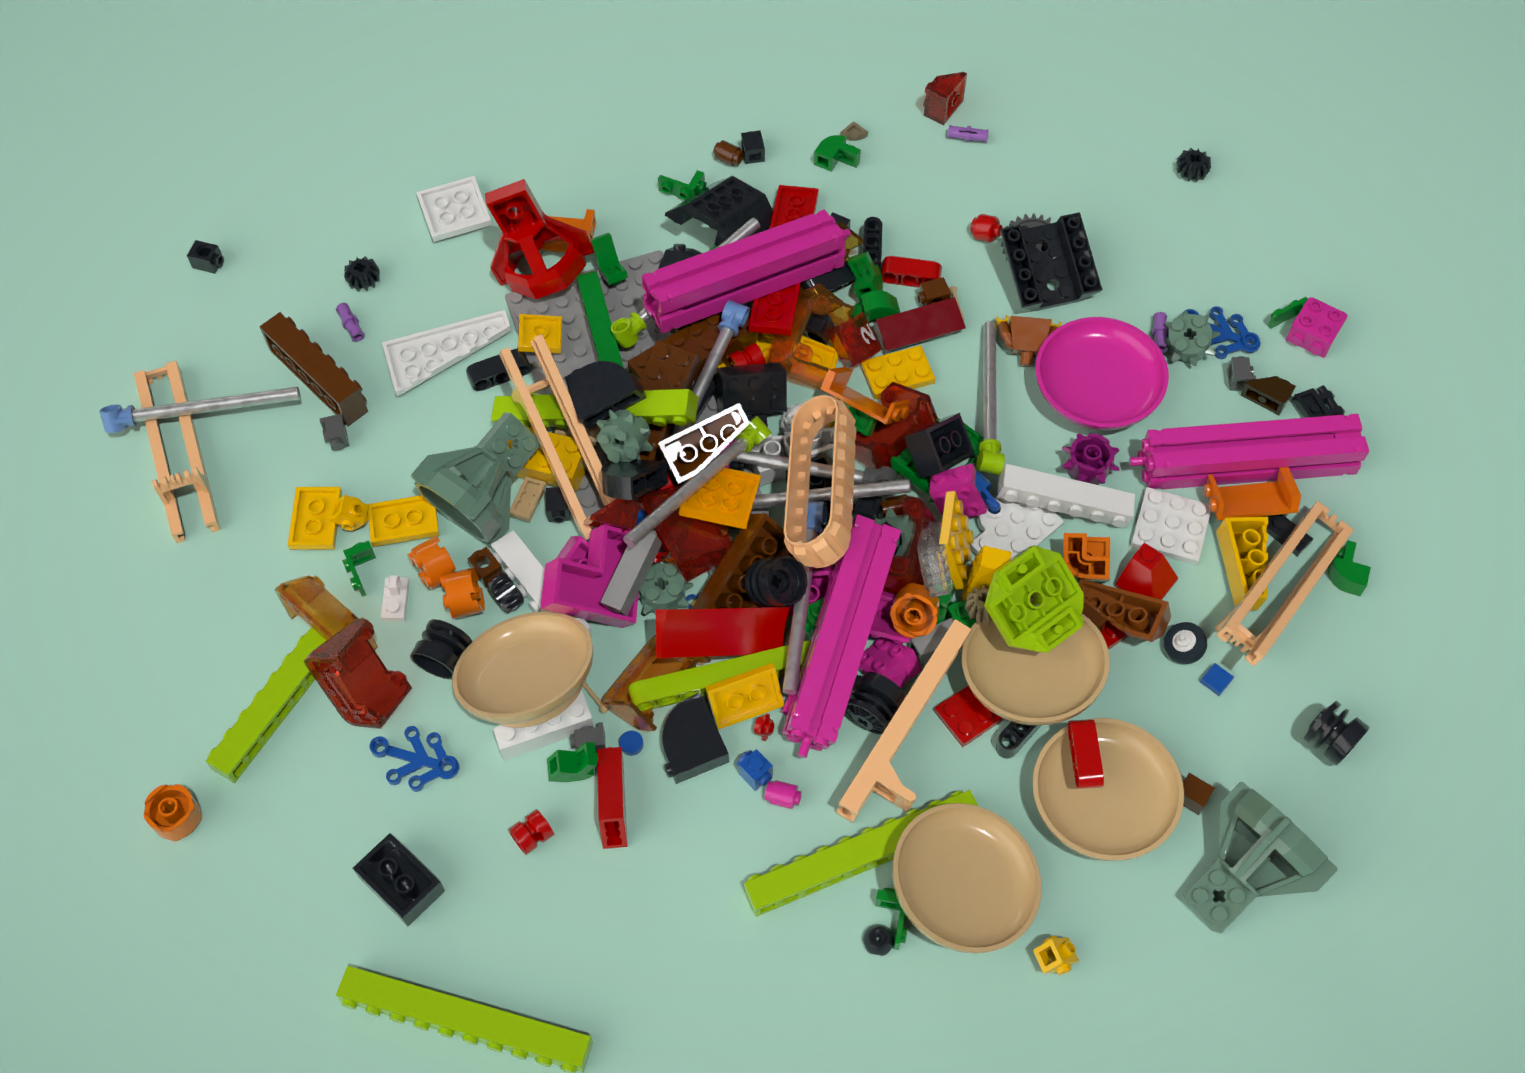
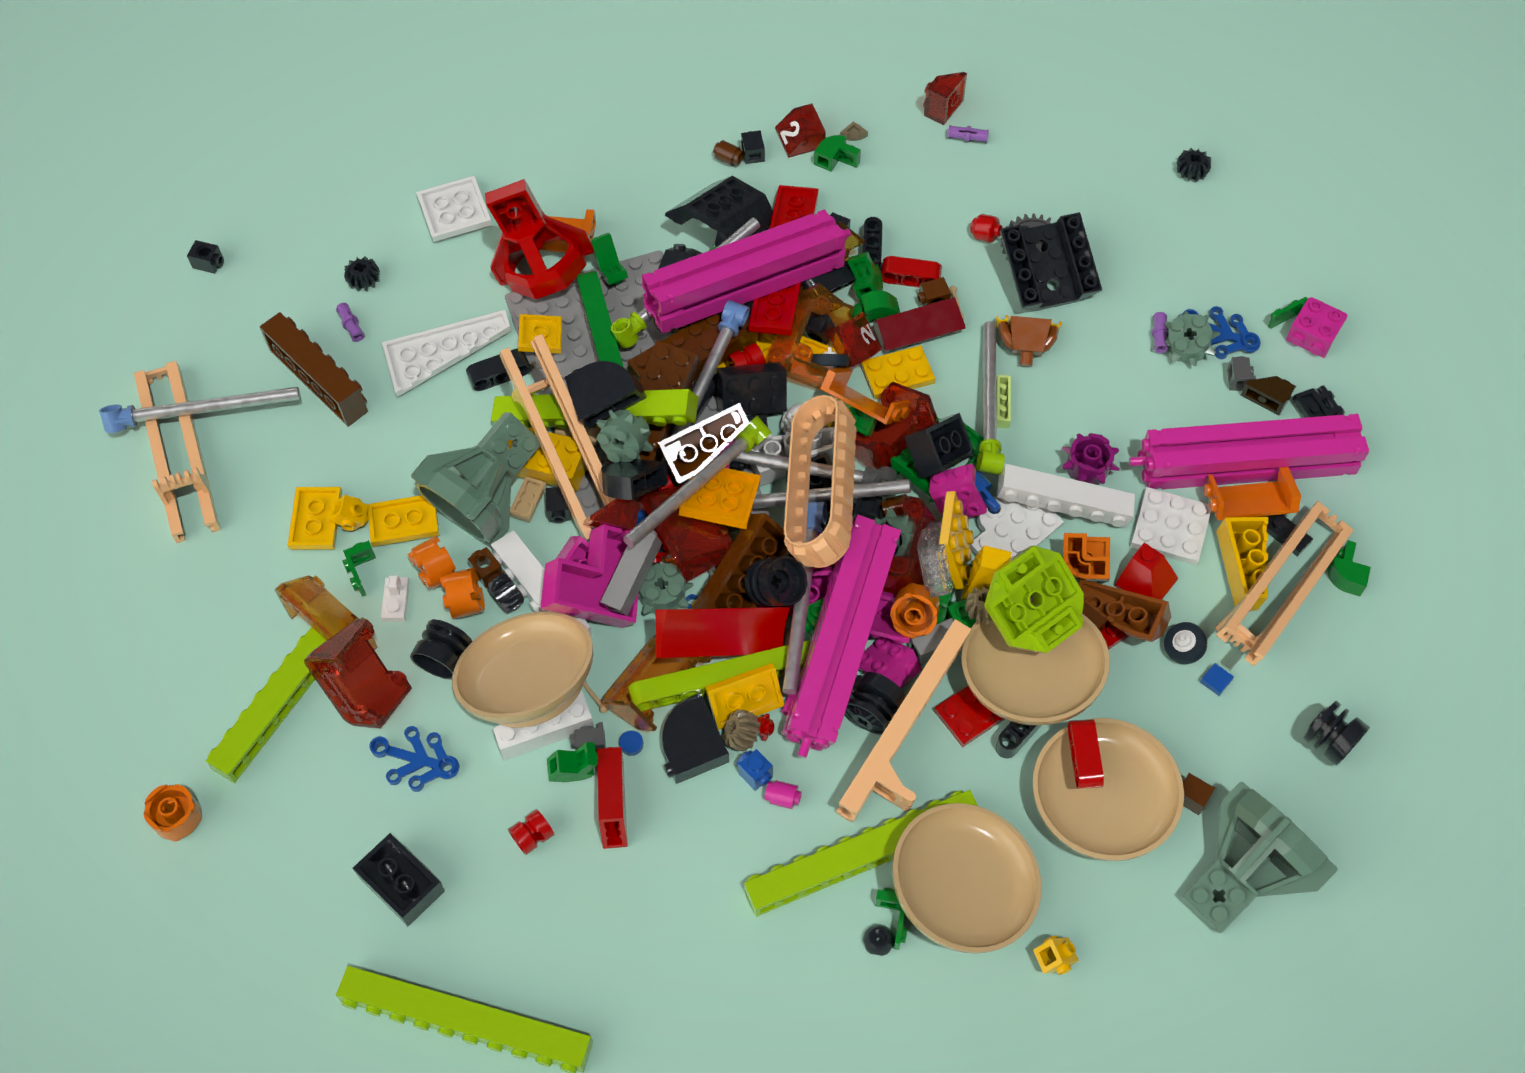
dark grey brick [319,414,350,450] -> none
green bracket [658,170,707,200] -> none
dark pink dish [1036,317,1169,430] -> none
none -> dark tan gear [723,709,760,751]
none -> clear red slope [775,103,826,158]
none -> black wheel [810,347,849,372]
none -> yellowish green piece [996,375,1011,428]

